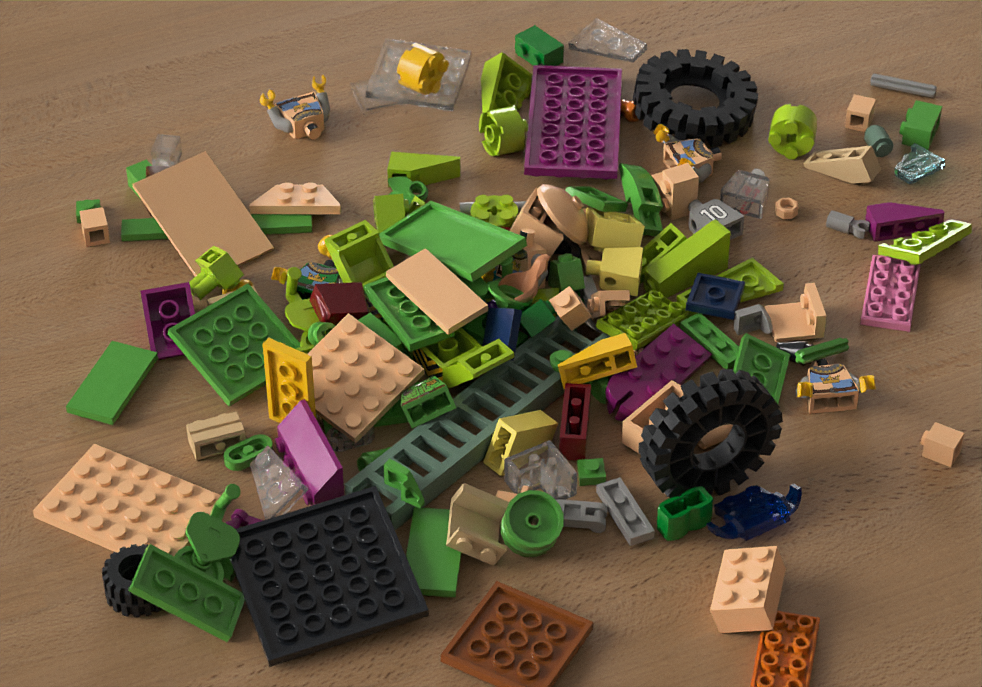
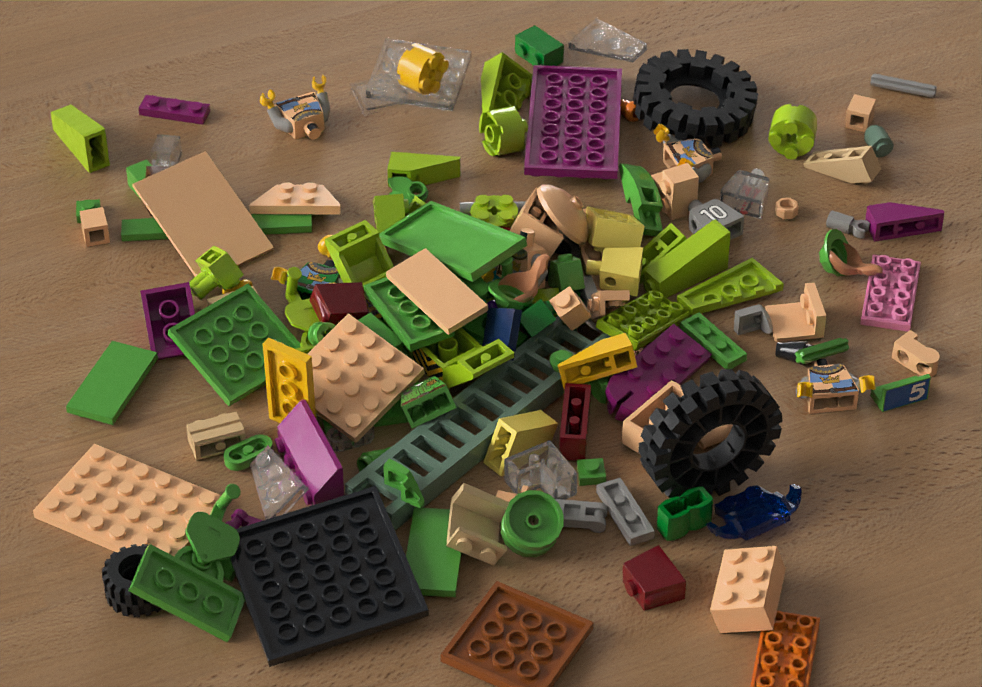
bright green tile [565,186,628,212] -> none
dark blue tile [686,273,745,320] -> none
bright green plate [733,333,791,404] -> none
lime wing [878,220,972,265] -> none
clear light blue wing [894,144,945,184] -> none
bright green brick [899,100,942,150] -> none
light nougat brick [921,422,964,467] -> none
none -> lime slope [51,105,110,173]
none -> magenta plate [138,95,210,125]
none -> dark red torso [622,545,686,611]
none -> piece [819,229,883,276]
none -> panel [870,374,931,412]
none -> light nougat leg [892,330,940,377]

